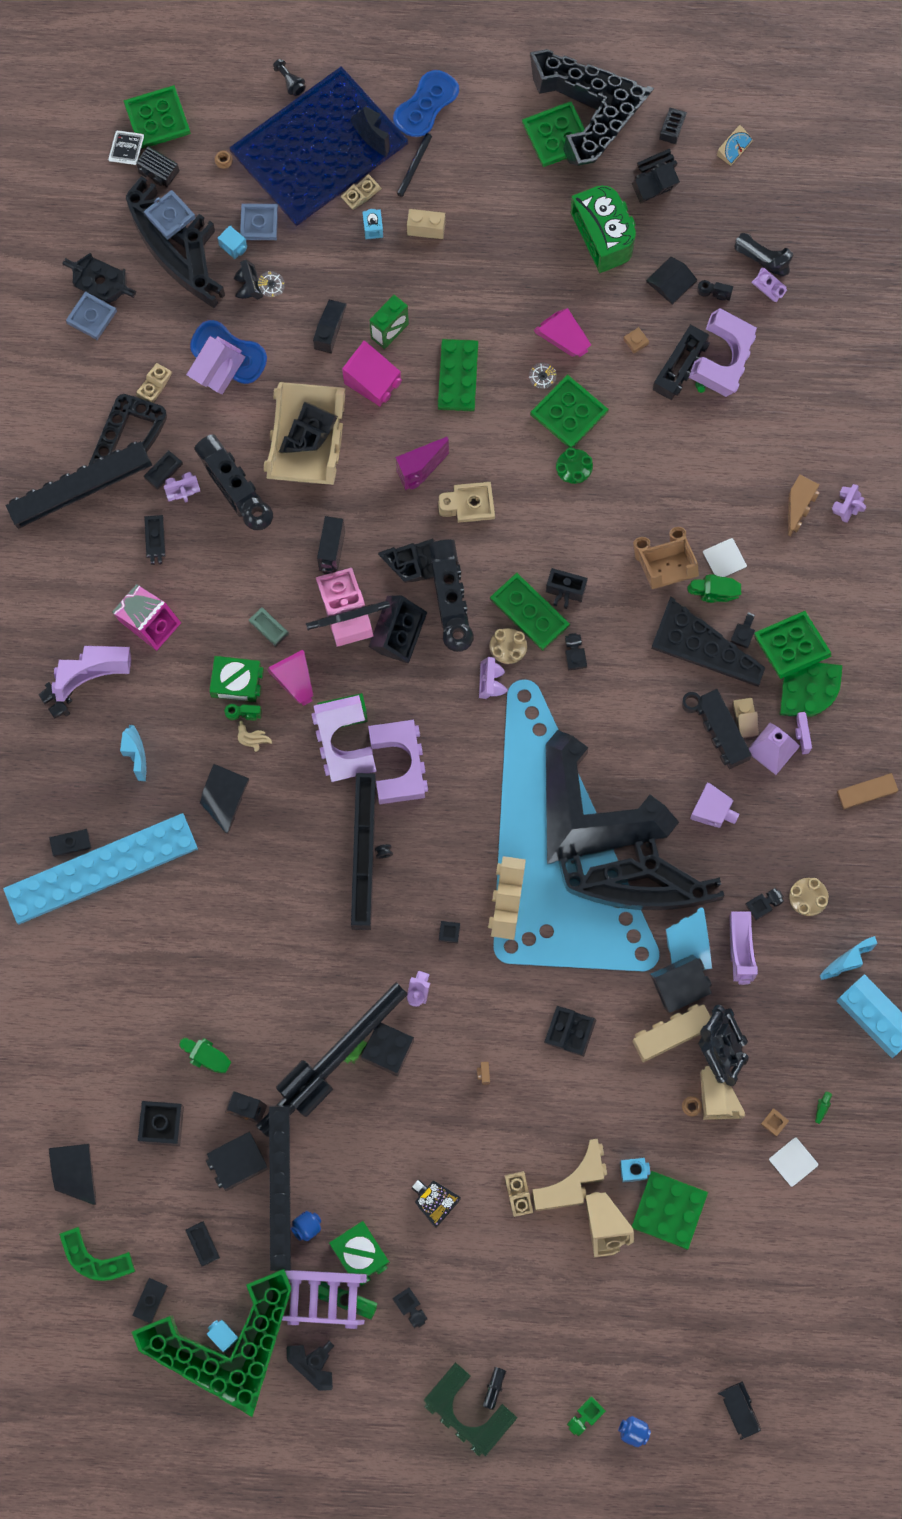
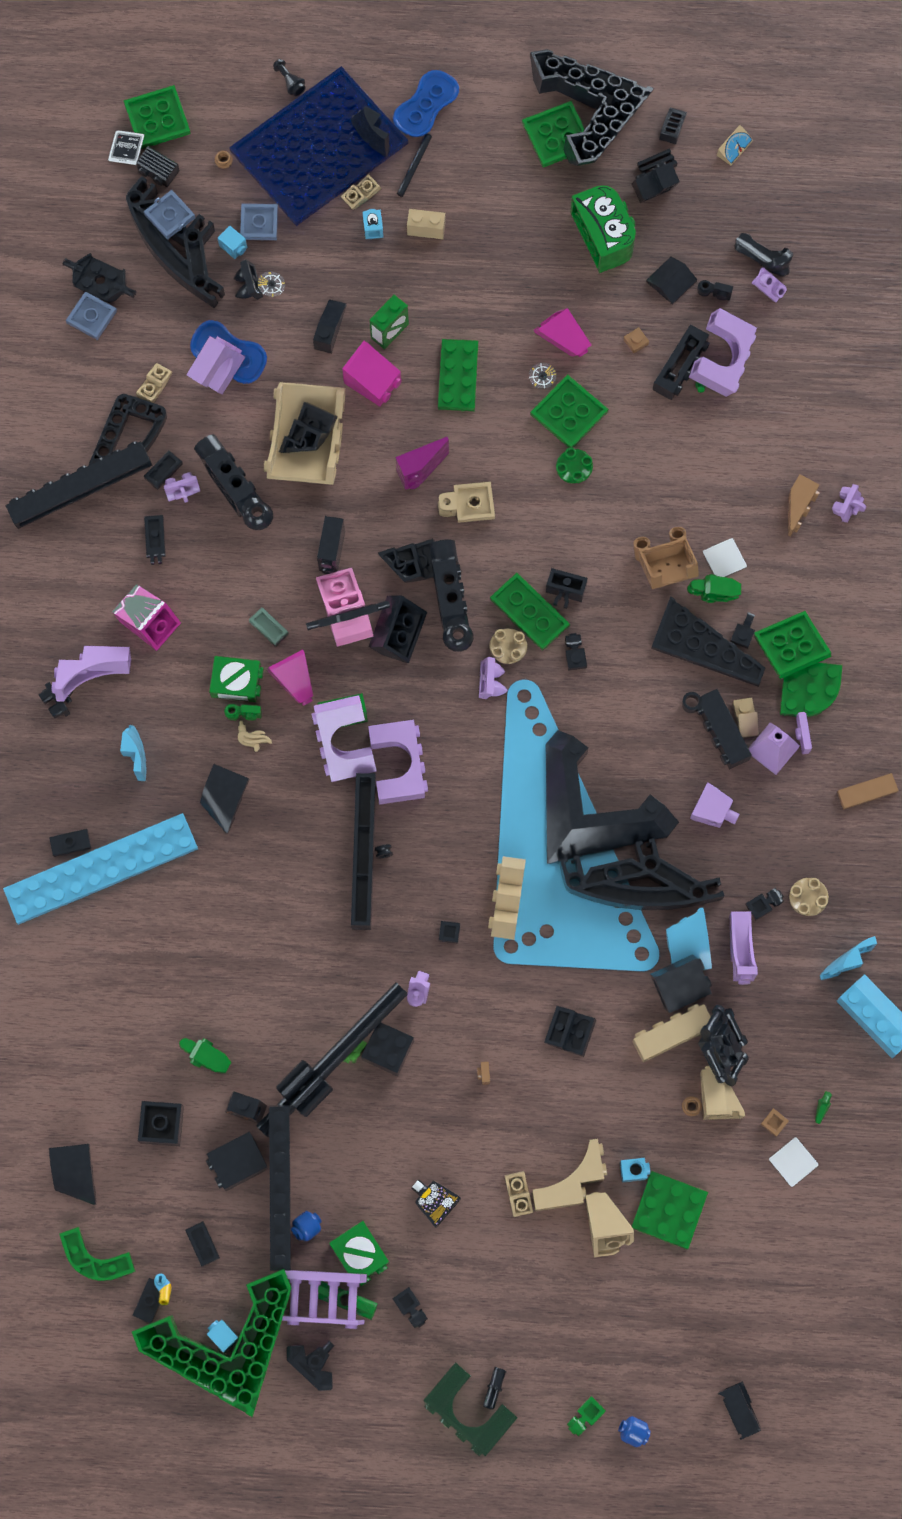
none -> arm [154,1274,171,1305]

